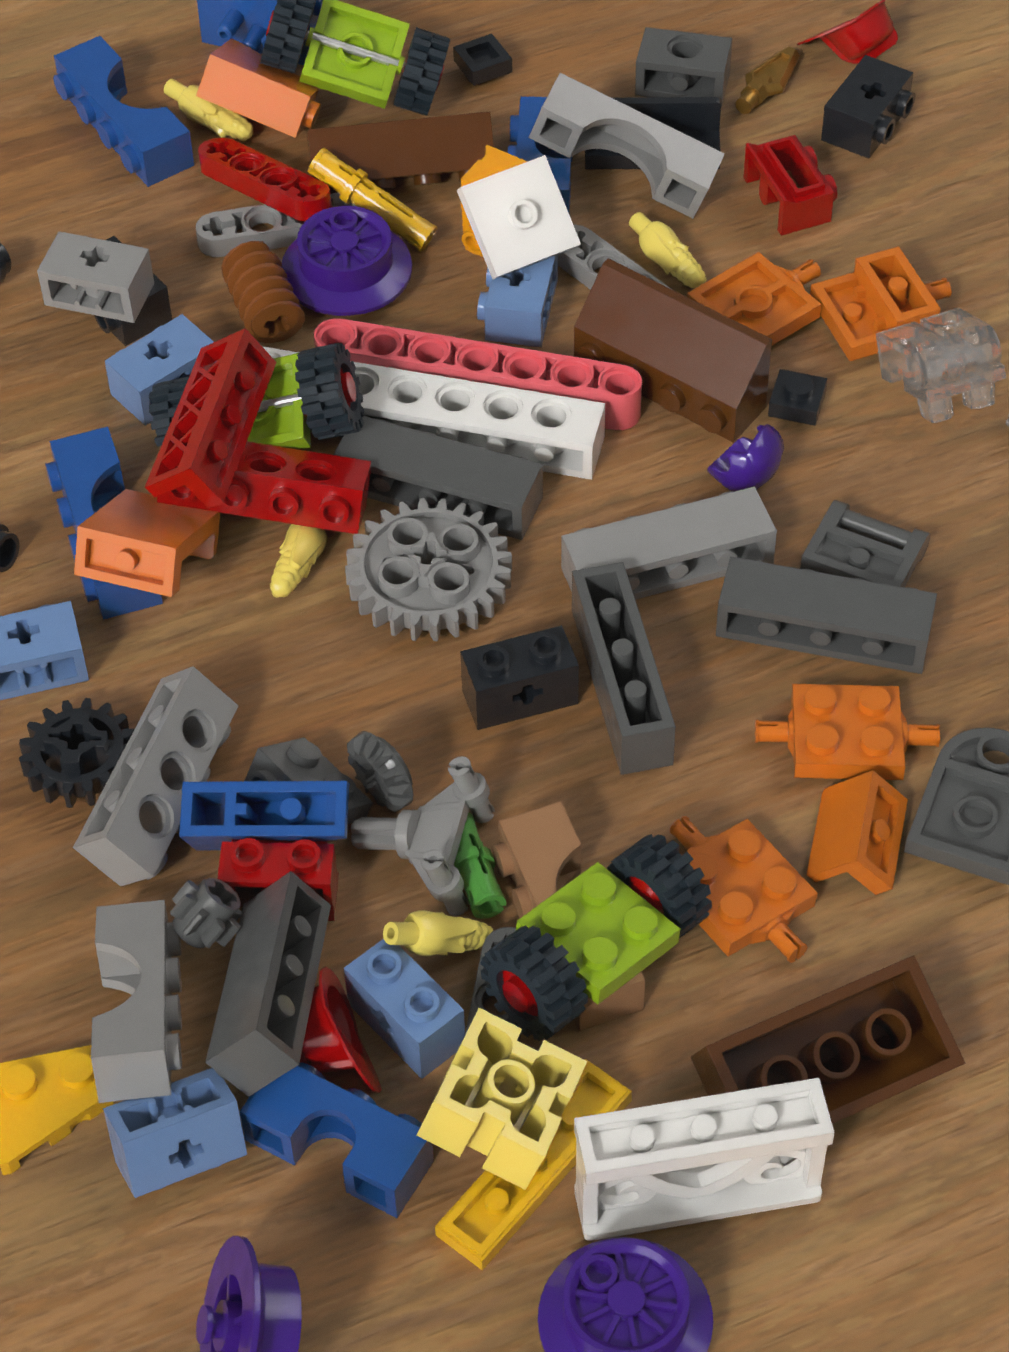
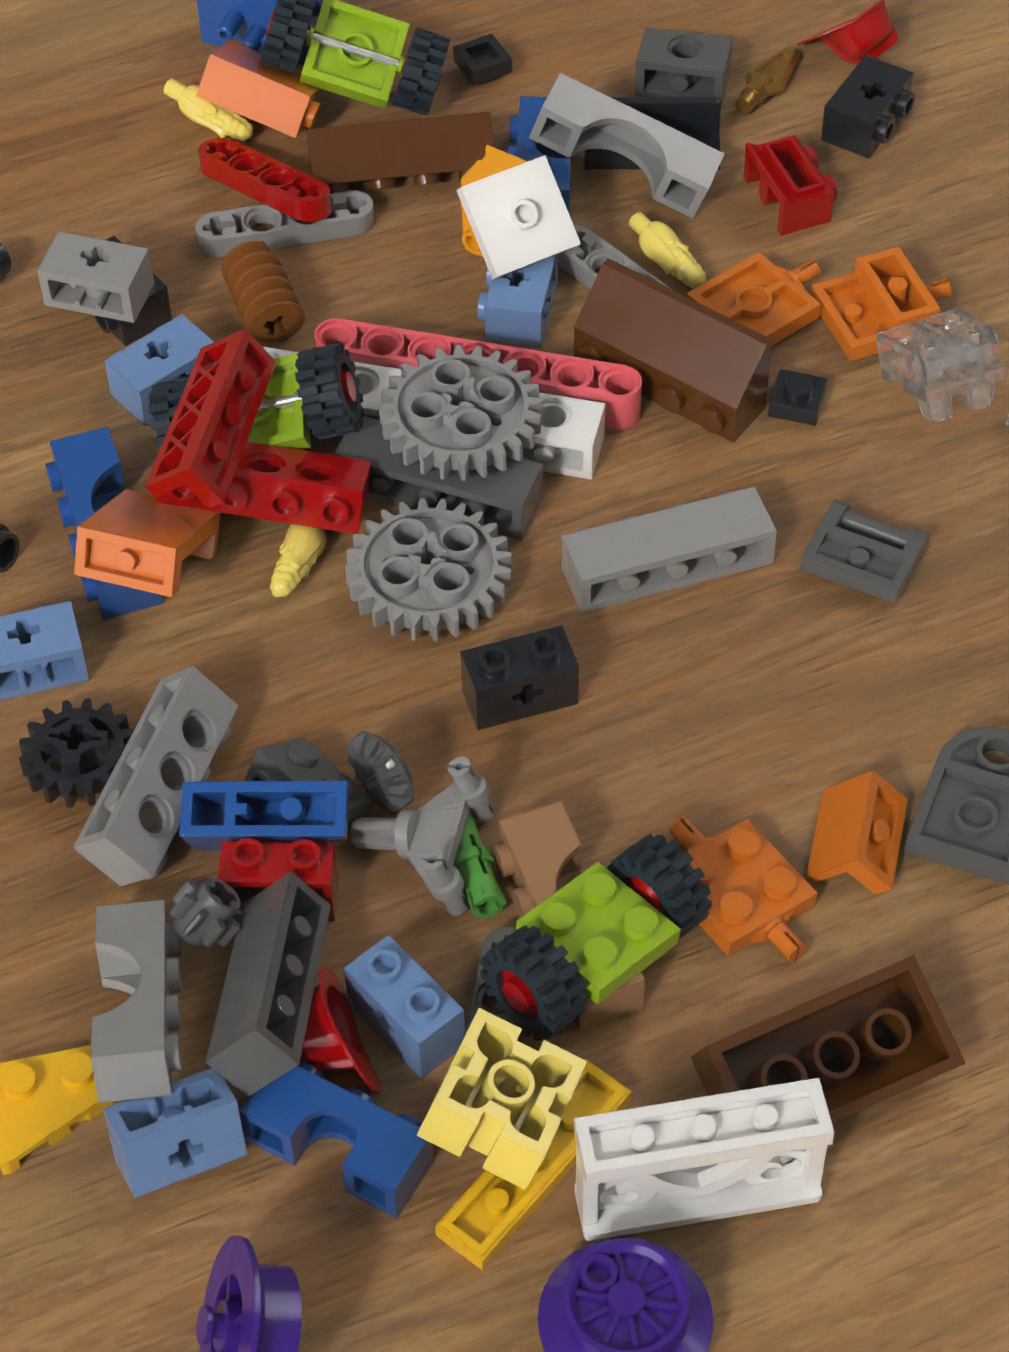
blue arch [53,36,195,187] -> none
dark purple wheel [282,206,412,316] -> none
yellow pin [308,147,438,252] -> none
light yellow piece [383,910,494,956] -> none
dark grey brick [572,562,676,775] -> none
dark purple hair [707,424,784,492] -> none
dark grey brick [716,556,937,674] -> none
orange plate [755,684,940,780] -> none
none -> light grey gear [379,345,543,481]

